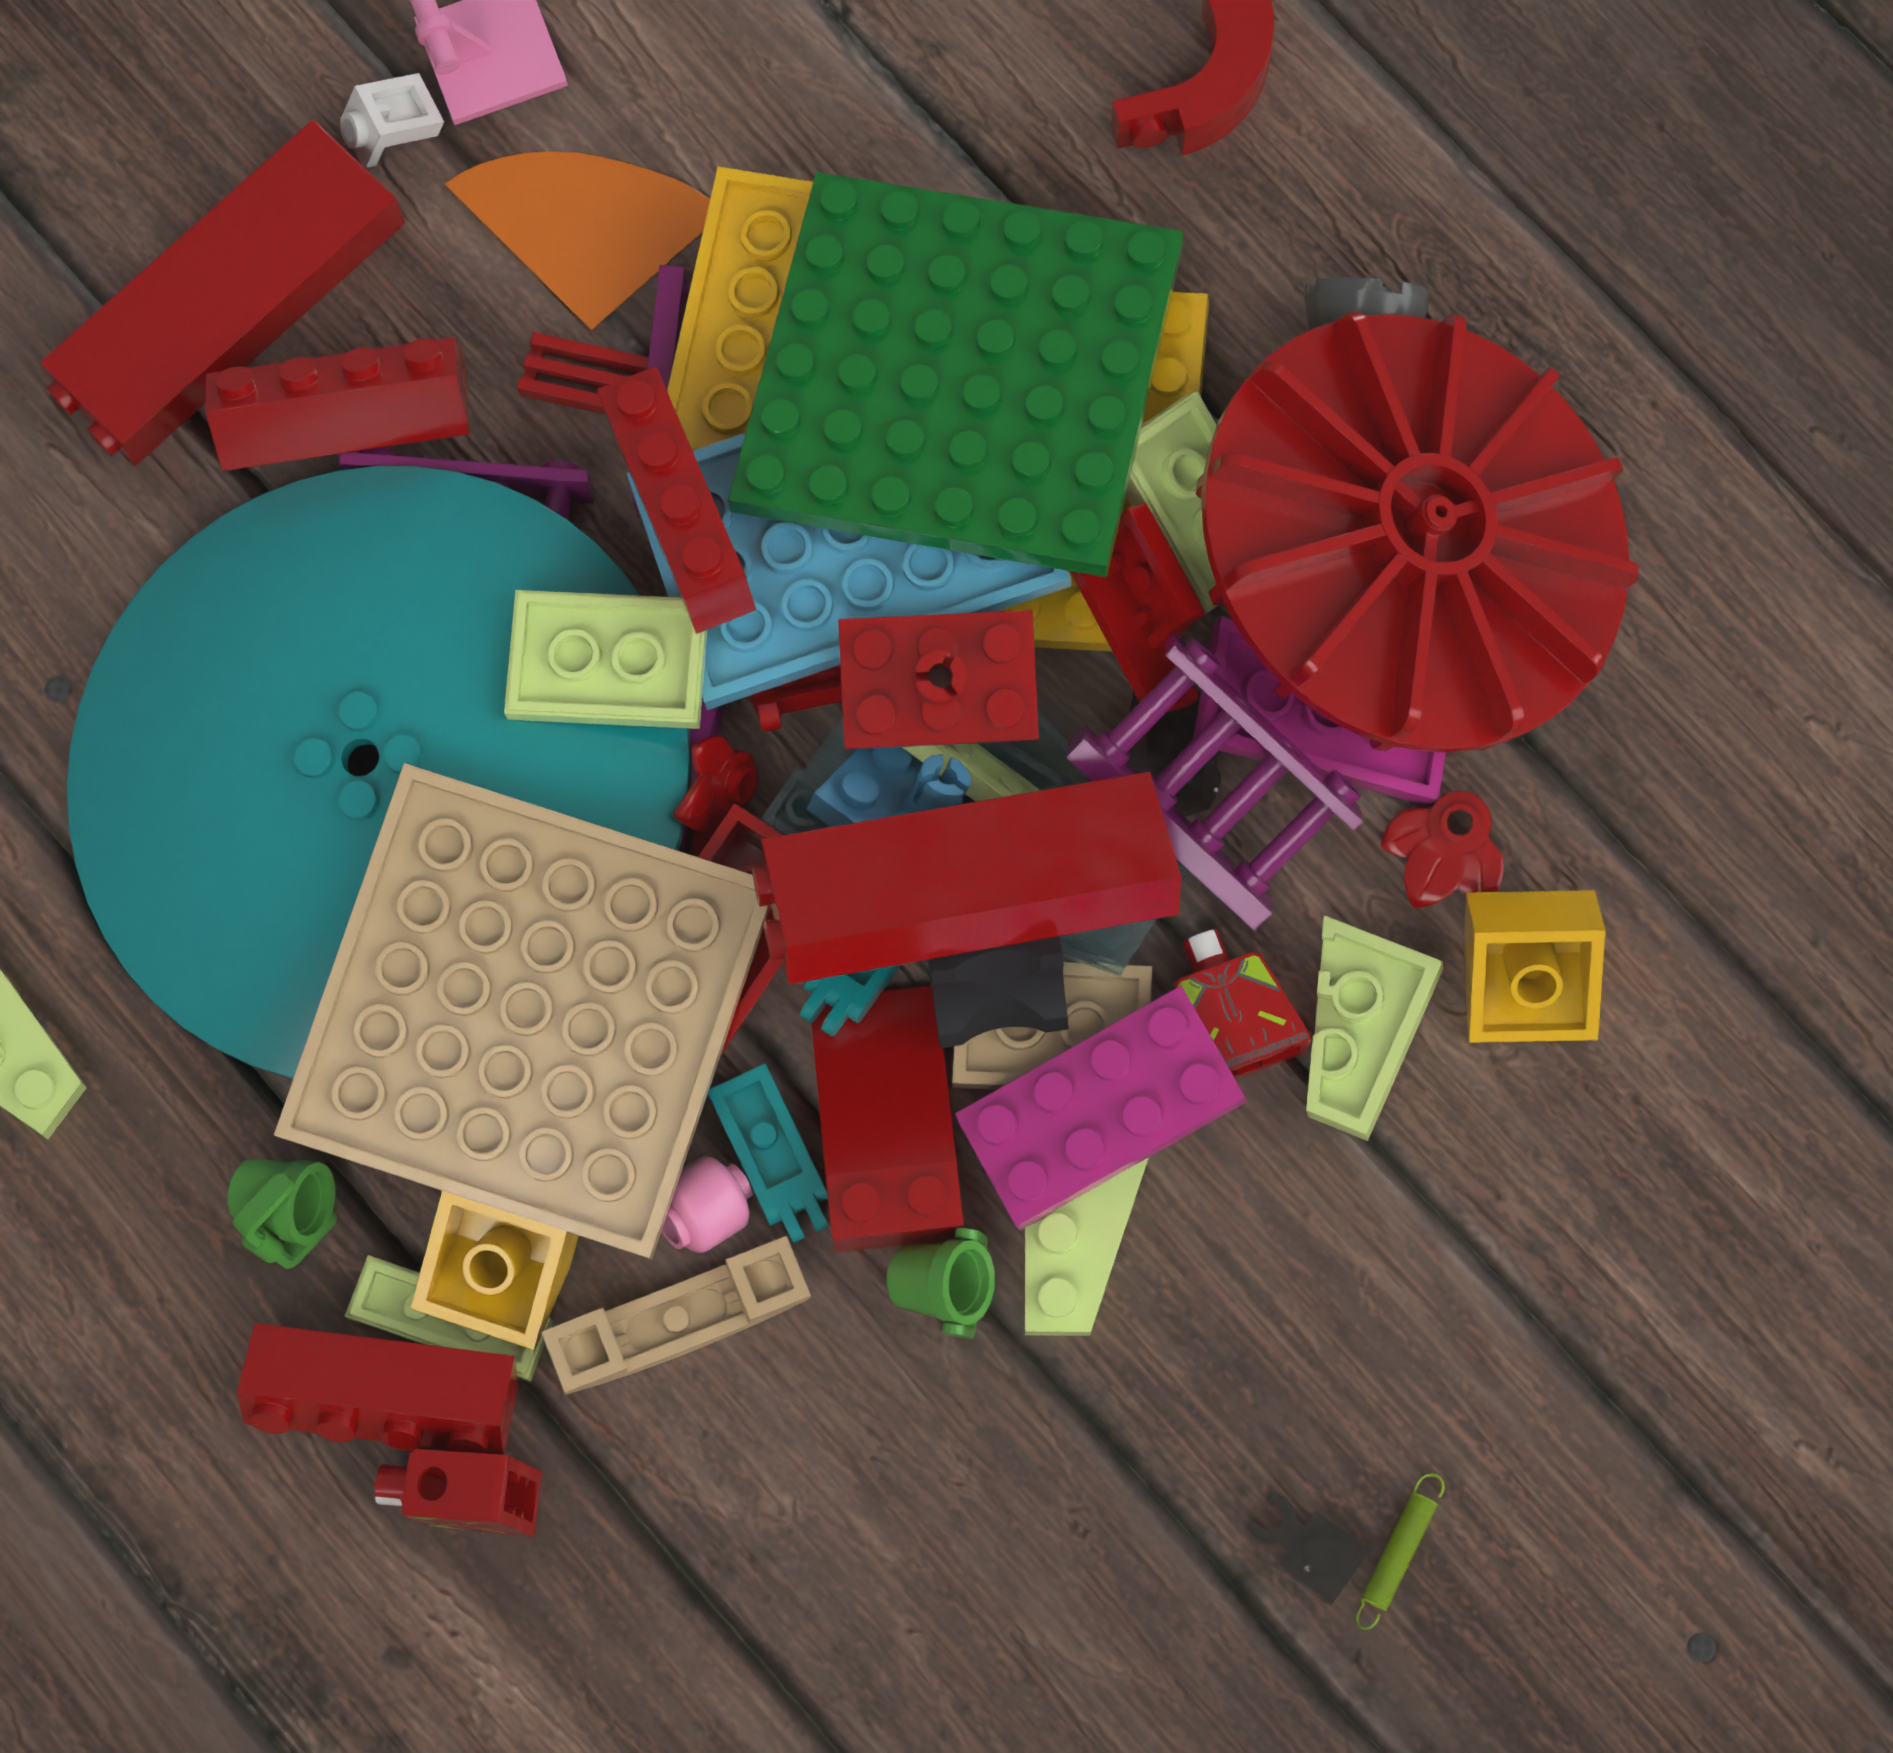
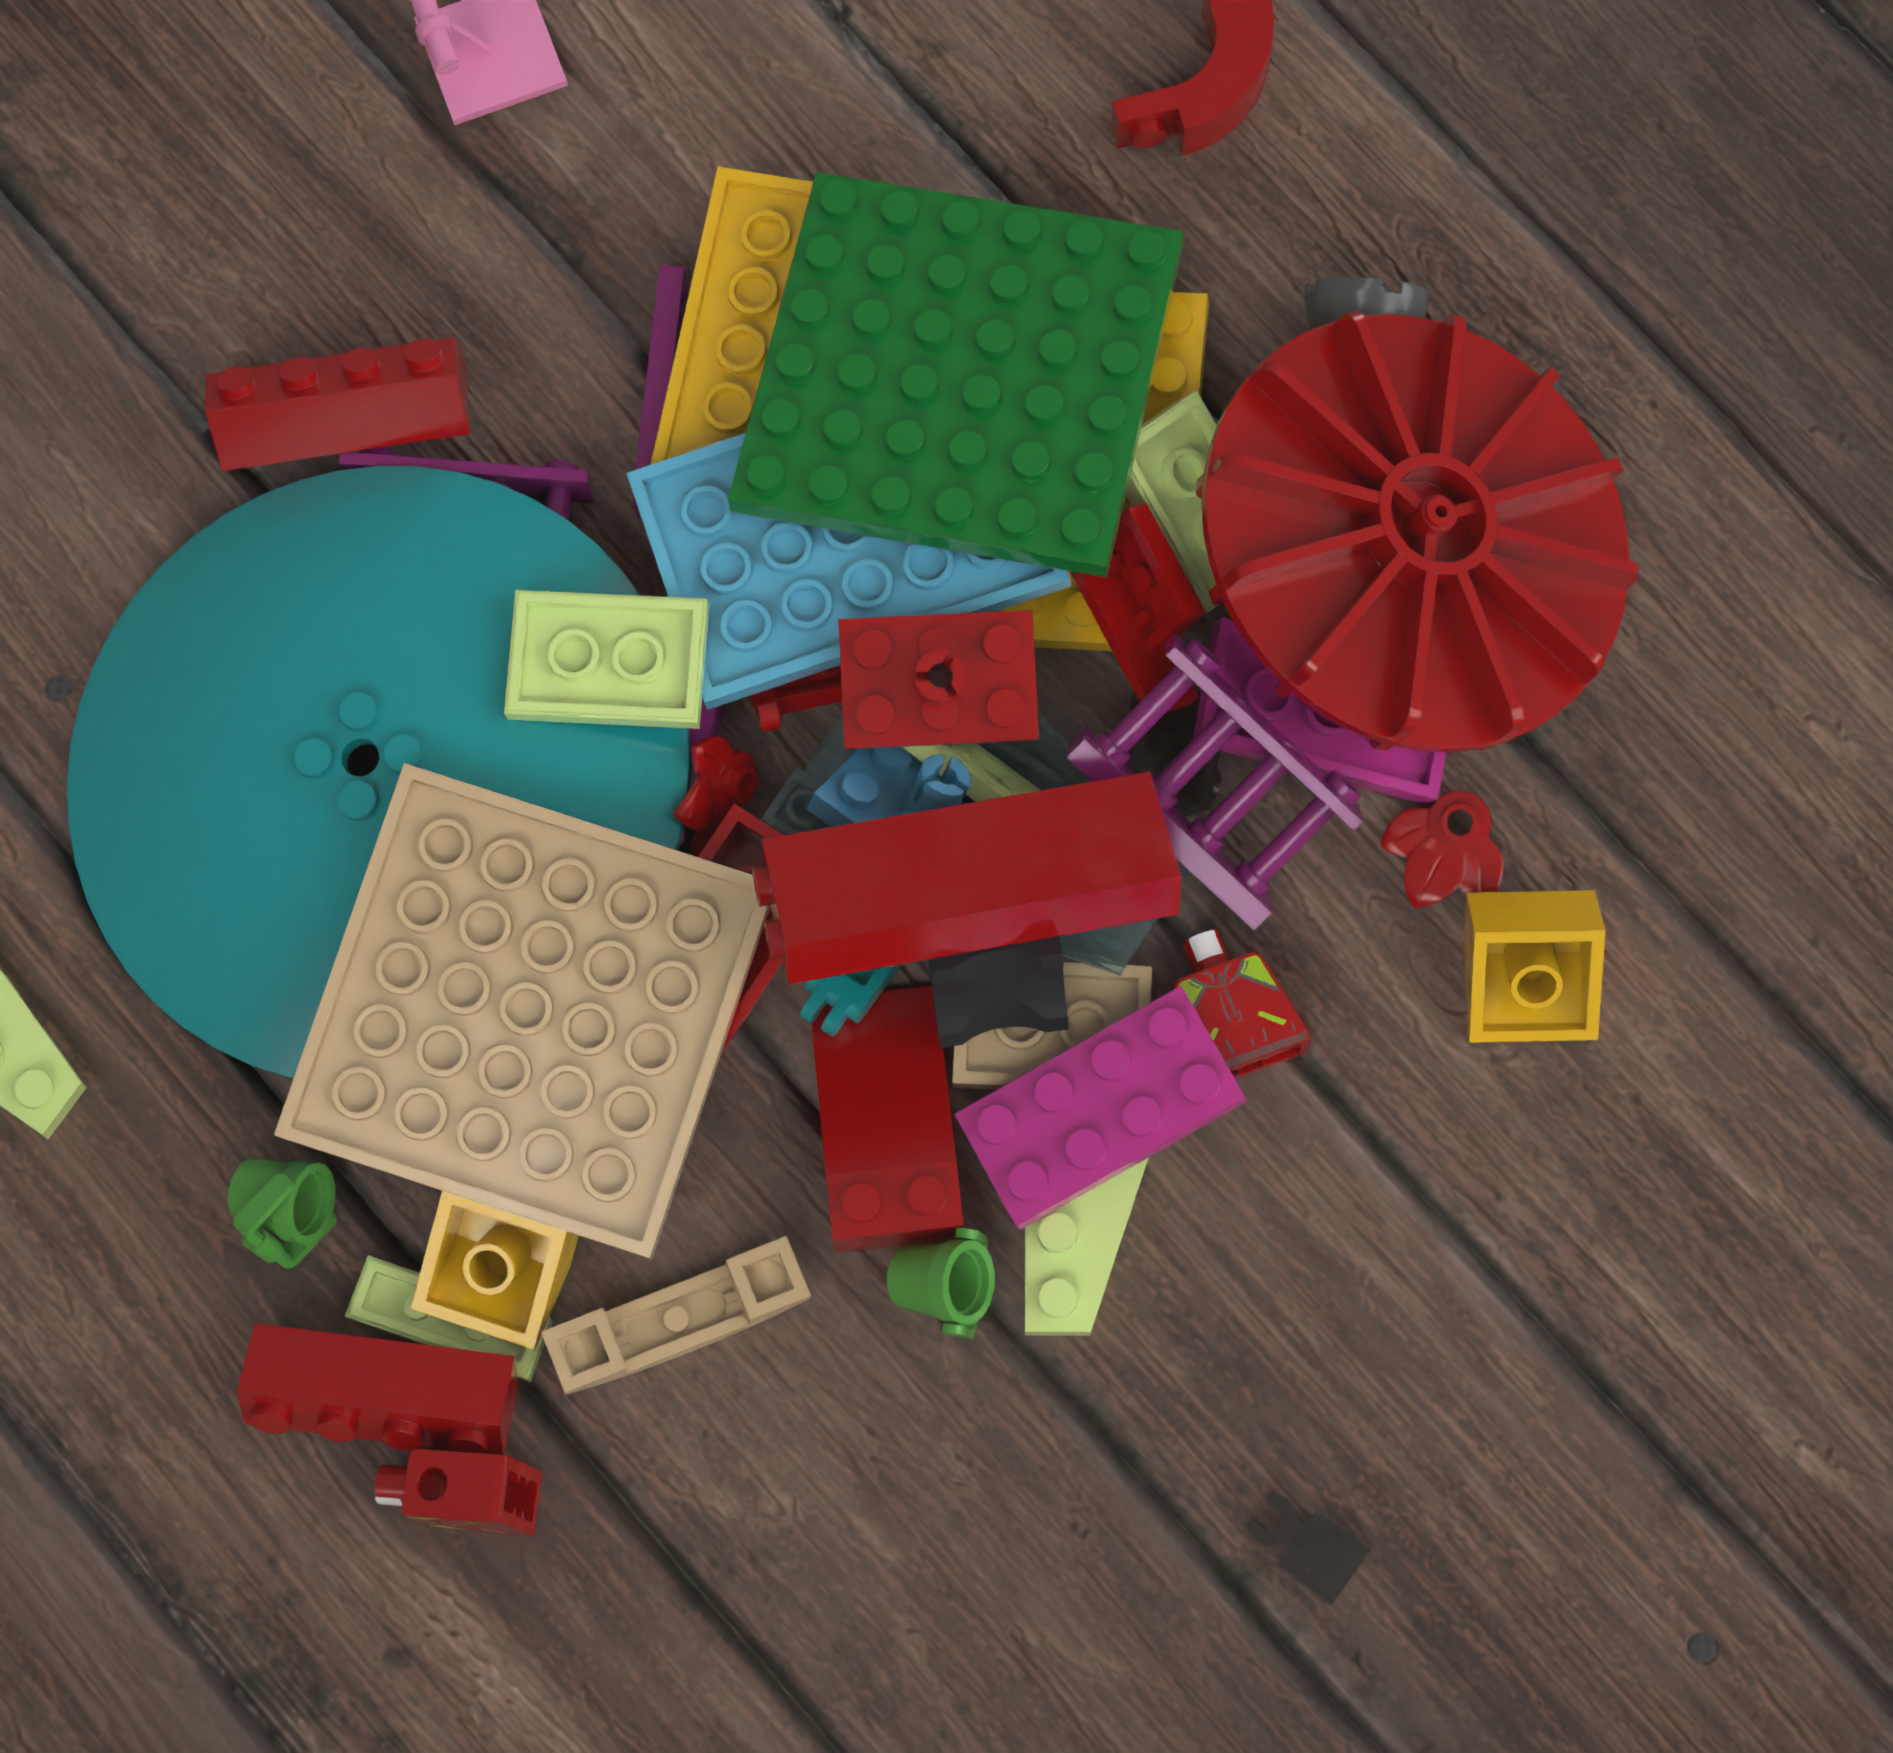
red brick [40,119,405,466] -> none
white bracket [340,73,444,168] -> none
orange sticker [444,151,710,331] -> none
red tile [517,332,649,415] -> none
red brick [597,366,756,634] -> none
bright pink head [661,1156,753,1253] -> none
teal hinge [708,1063,828,1243] -> none
yellowish green wing [1306,915,1444,1141] -> none
lime piece [1356,1473,1445,1630] -> none

